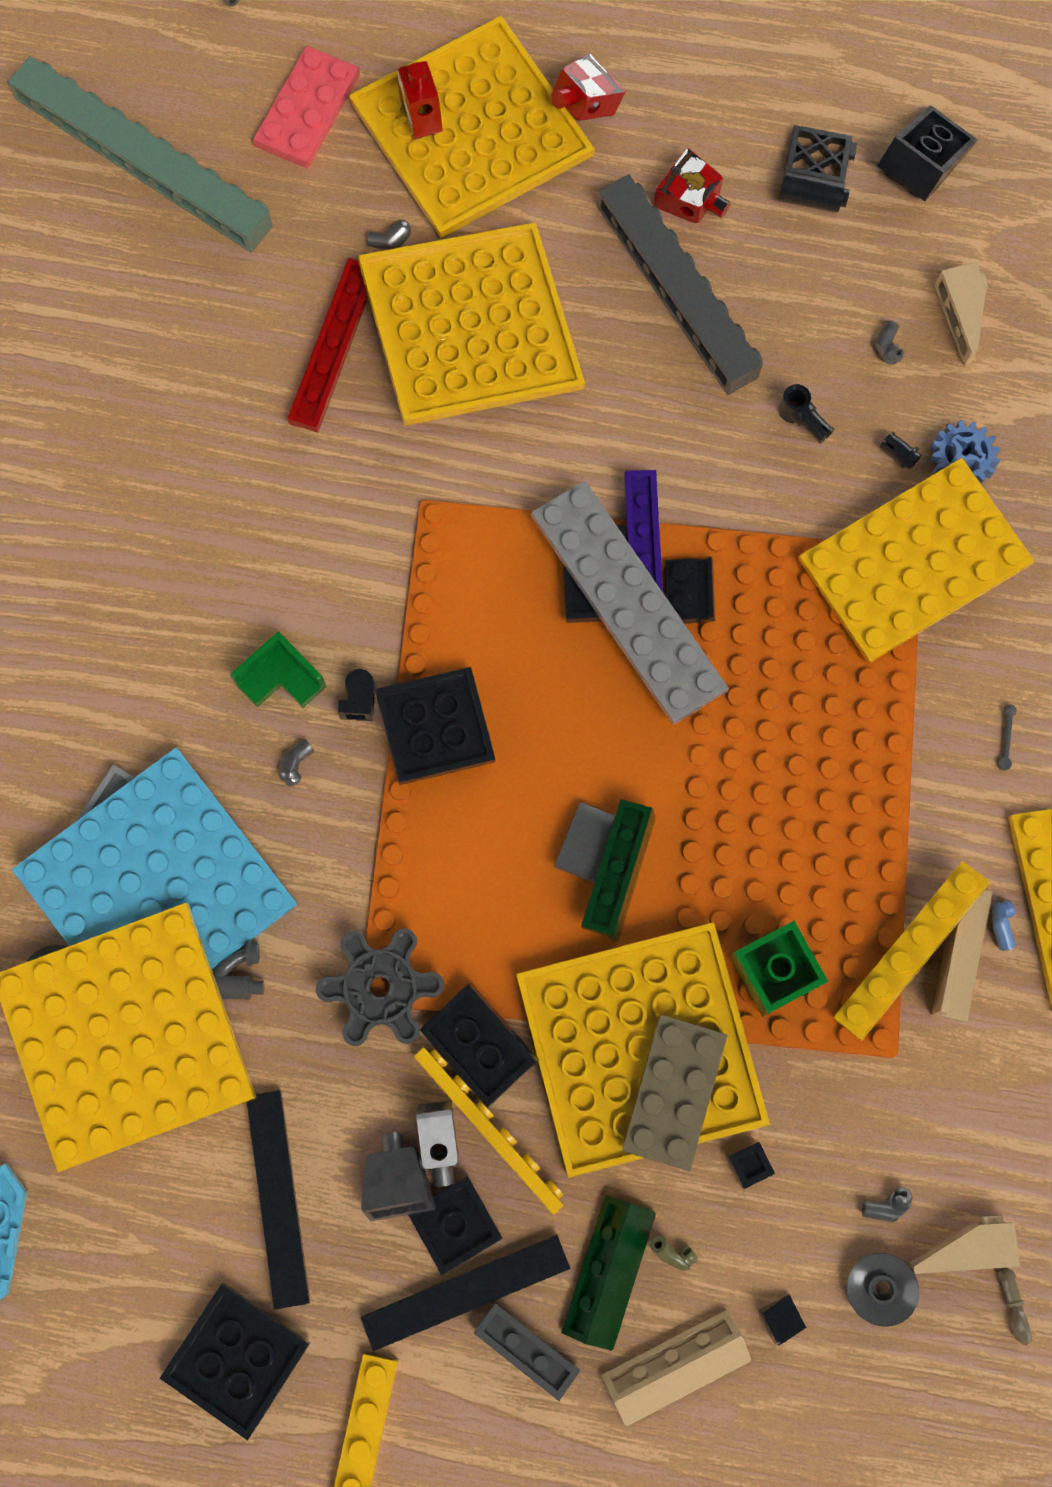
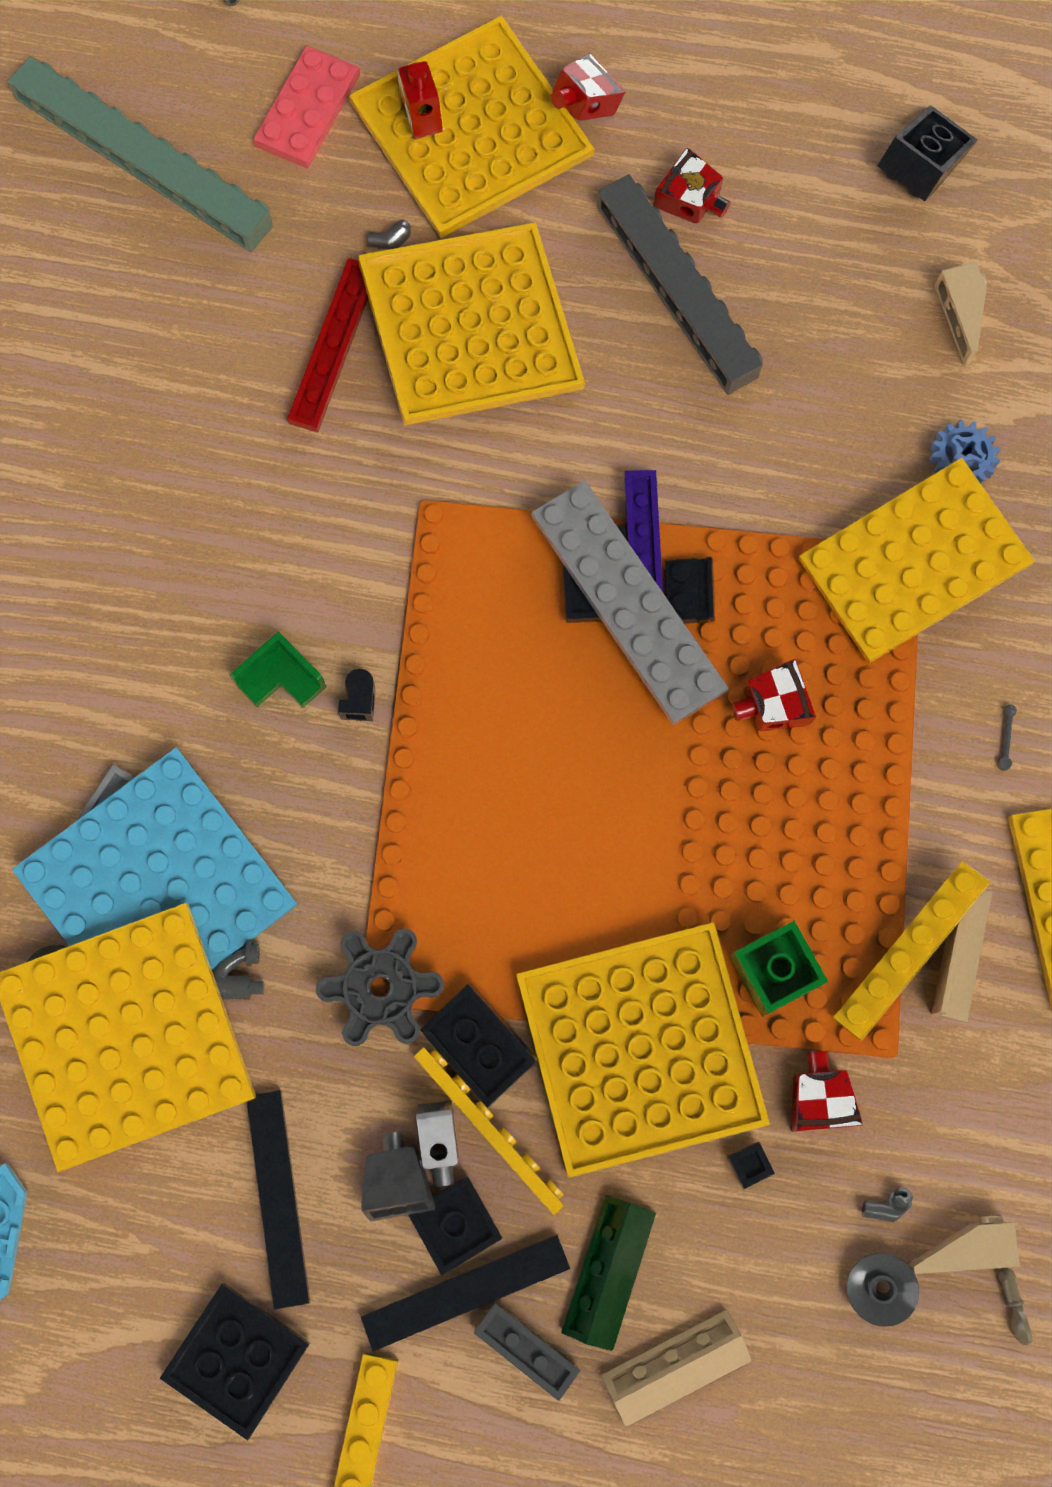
flat silver arm [278,739,314,787] -> none
black plate [376,667,496,785] -> none
dark grey slope [554,802,615,883] -> none
dark green panel [581,799,656,942] -> none
dark tan plate [622,1015,727,1171] -> none
olive arm [650,1236,698,1271] -> none
black slope [758,1294,807,1346] -> none
black piece [779,125,857,213] -> none
black pin [779,384,835,444] -> none
flat silver arm [875,320,904,365] -> none
black pin [880,431,922,470] -> none
medium blue arm [991,900,1016,951] -> none
none -> torso [731,659,816,732]
none -> torso [791,1051,863,1132]

